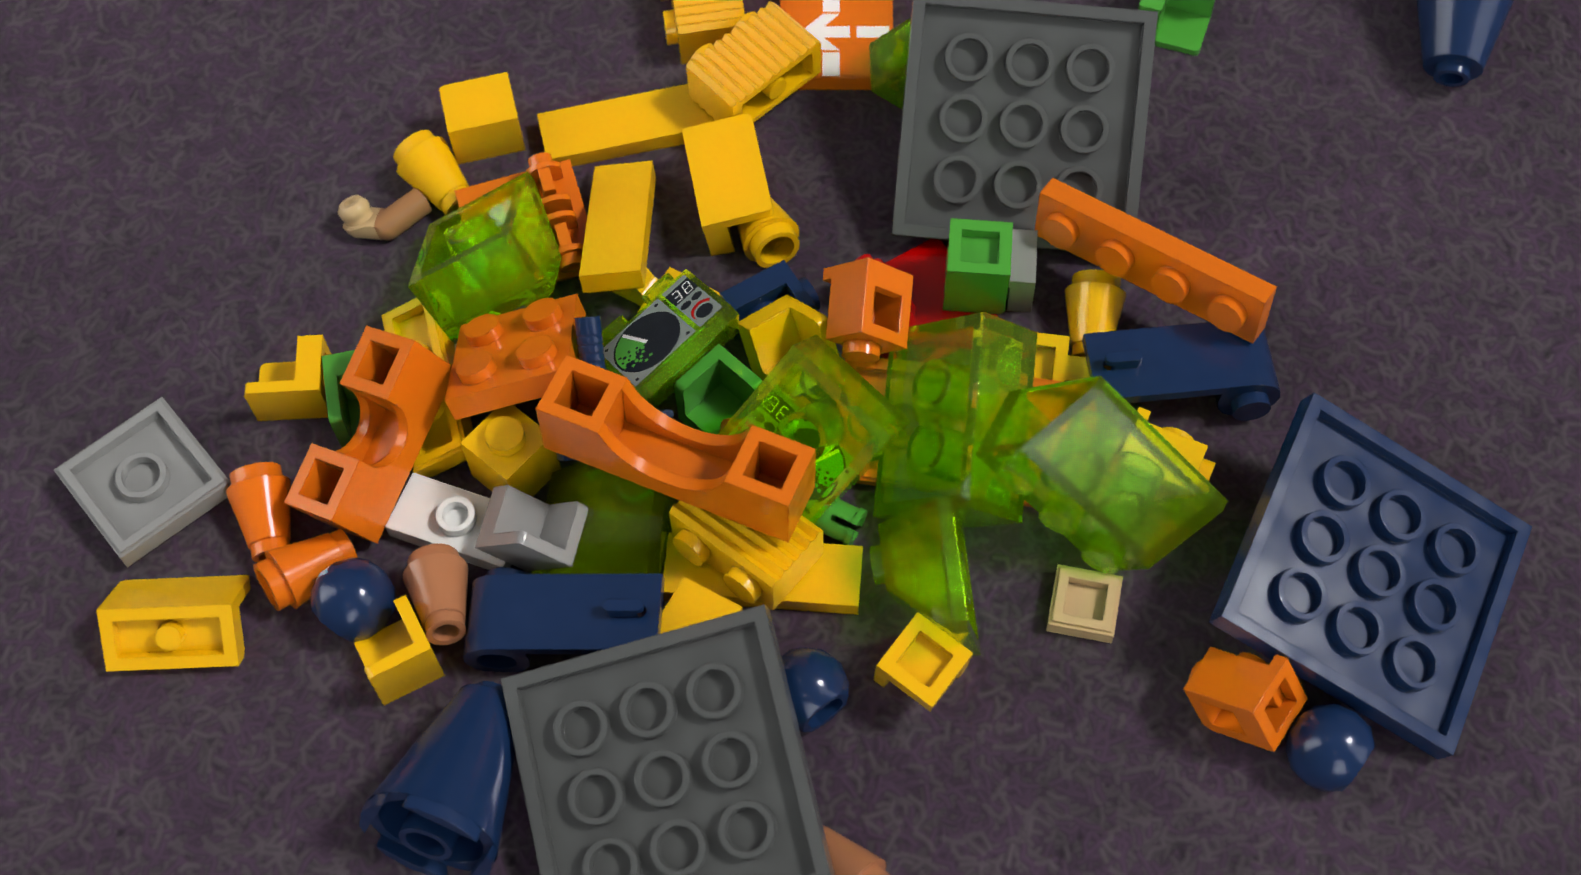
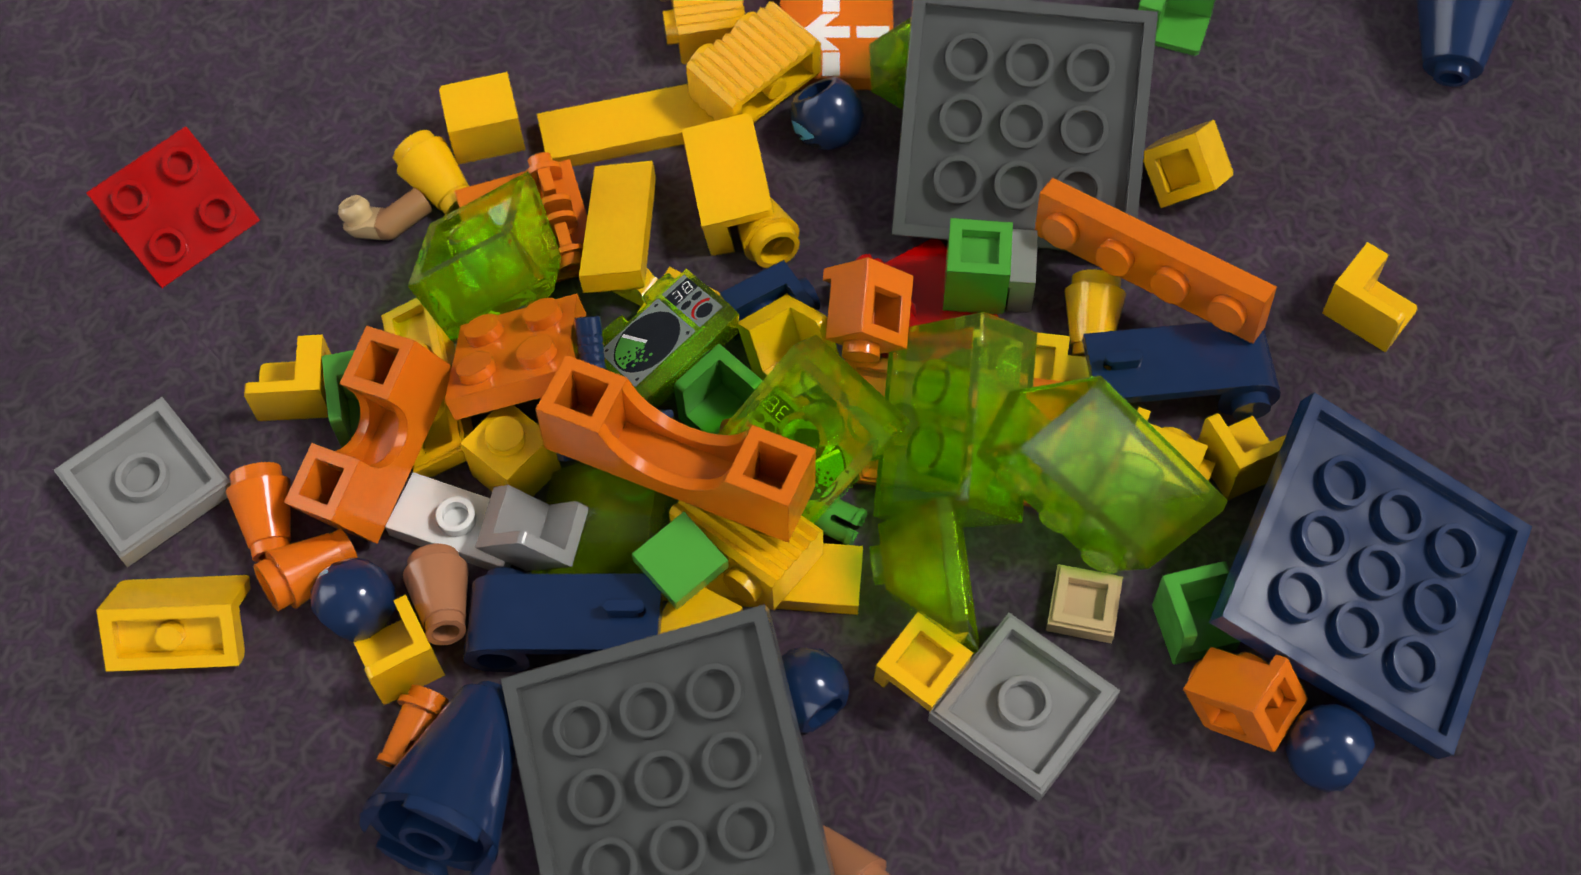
none -> red hinge [86,126,260,288]
none -> orange pin [376,684,449,767]
none -> bright green tile [632,512,729,610]
none -> dark blue piece [790,77,864,150]
none -> light grey plate [928,613,1120,802]
none -> yellow panel [1143,119,1233,208]
none -> bright green panel [1152,561,1240,665]
none -> yellow panel [1197,413,1286,501]
none -> yellow panel [1322,242,1417,353]

